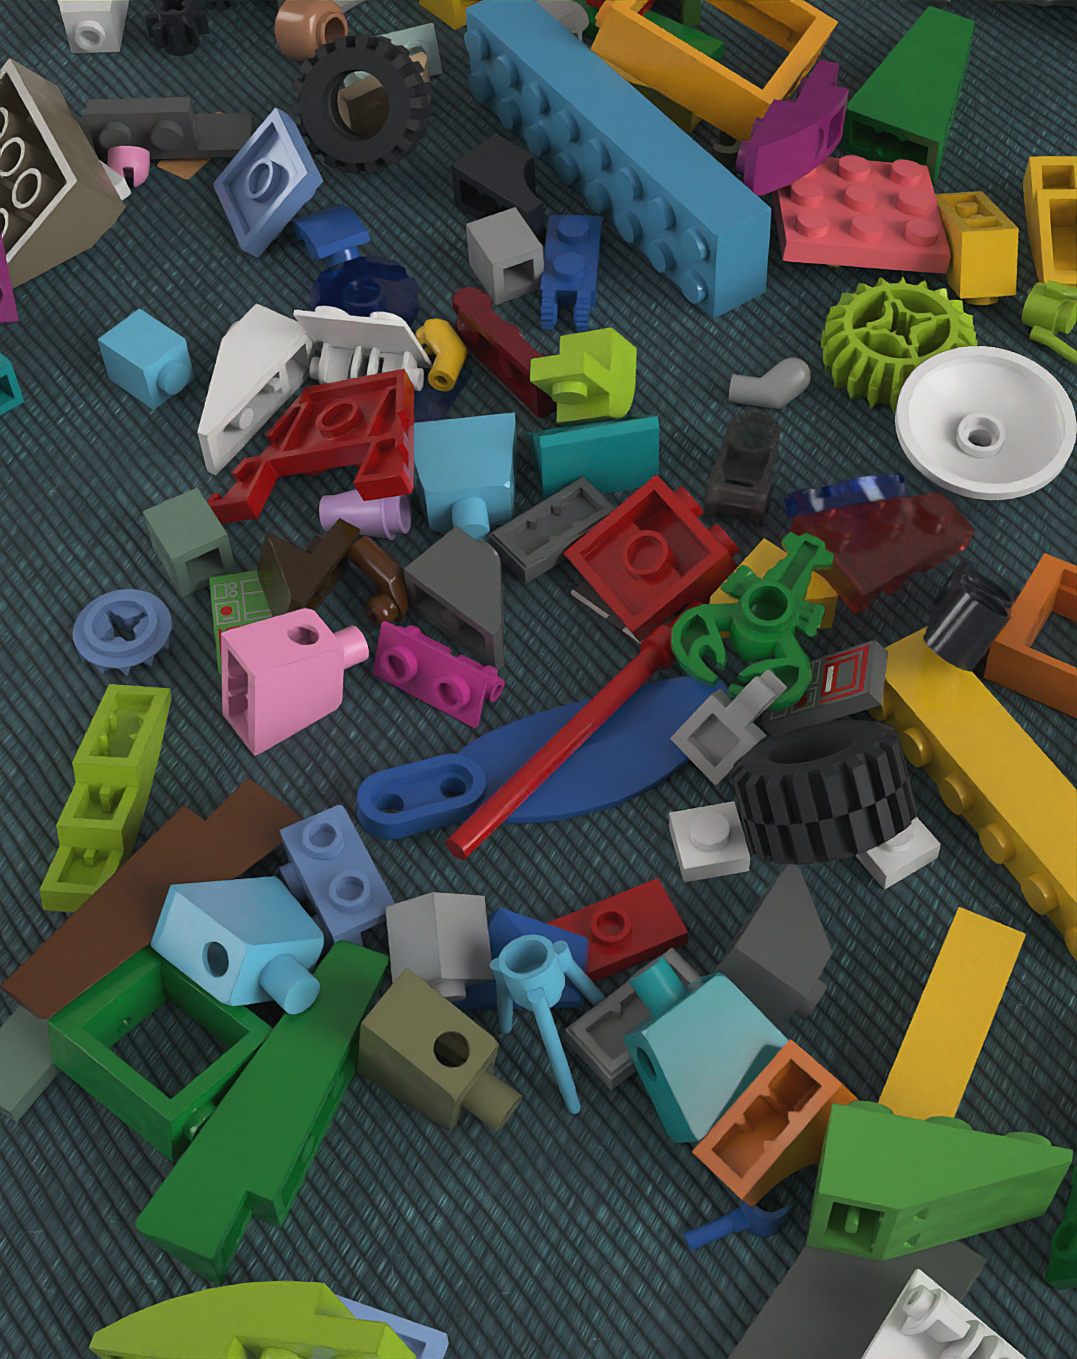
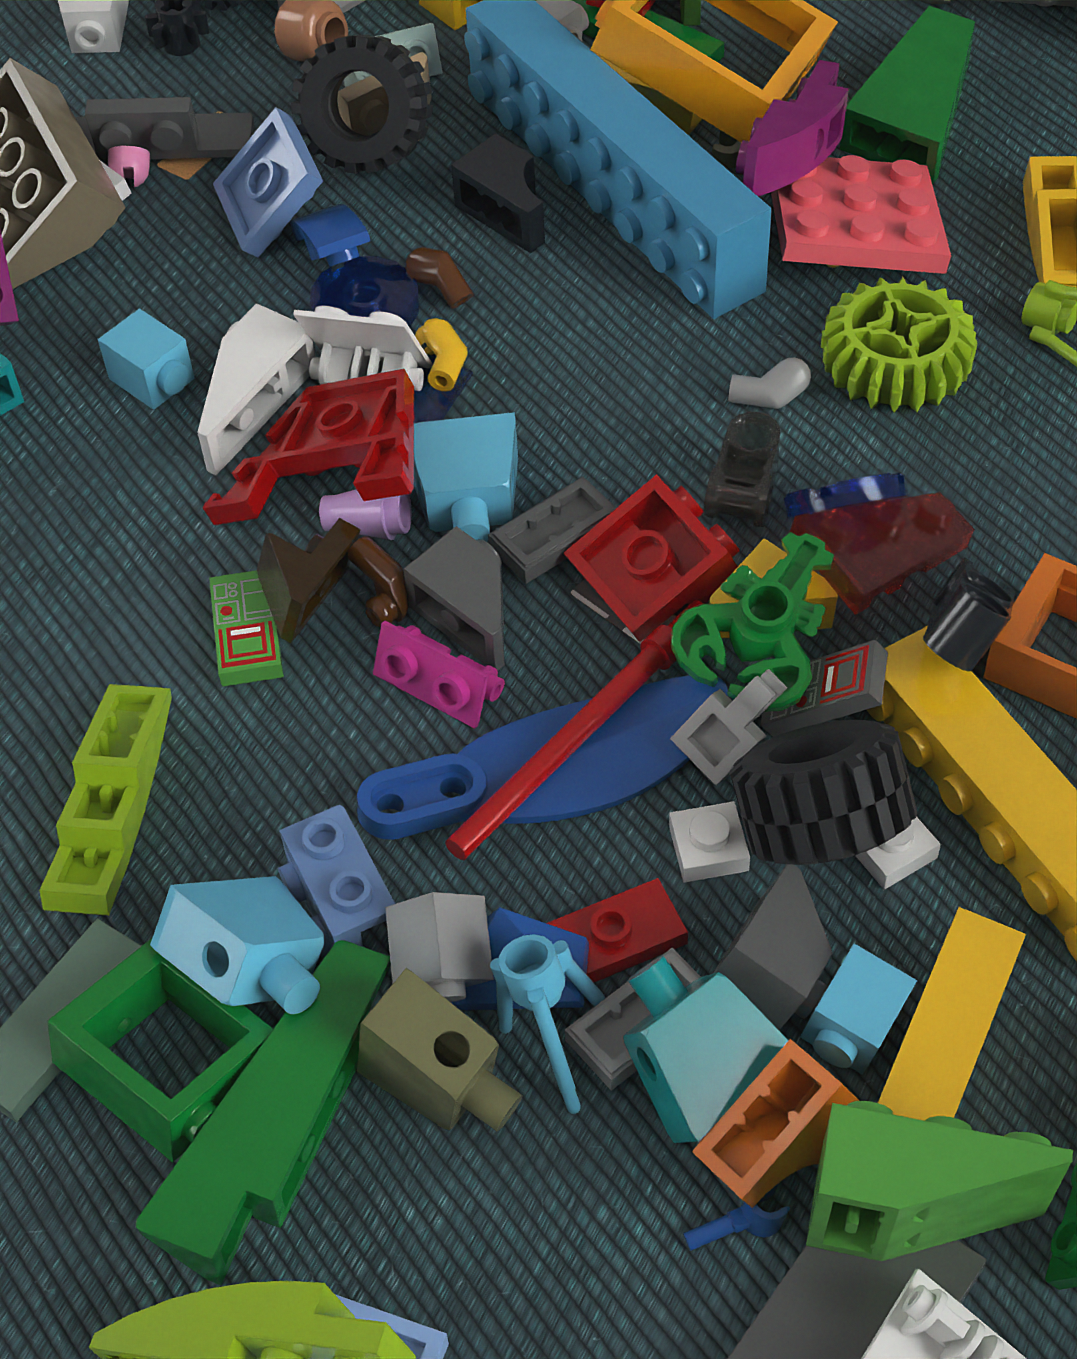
reddish brown wedge [1,778,304,1019] -> none
medium blue gear [73,589,174,676] -> none
sand green brick [142,487,237,597] -> none
bright pink torso [221,608,369,756] -> none
dark red hinge [452,286,557,419] -> none
light grey brick [466,207,544,305] -> none
teal slope [527,414,659,500] -> none
lime brick [530,327,637,426] -> none
blue hinge [540,215,603,331] -> none
white dish [895,346,1077,500] -> none
yellow slope [935,191,1019,305] -> none
none -> reddish brown arm [405,247,474,309]
none -> medium azure brick [800,944,917,1075]

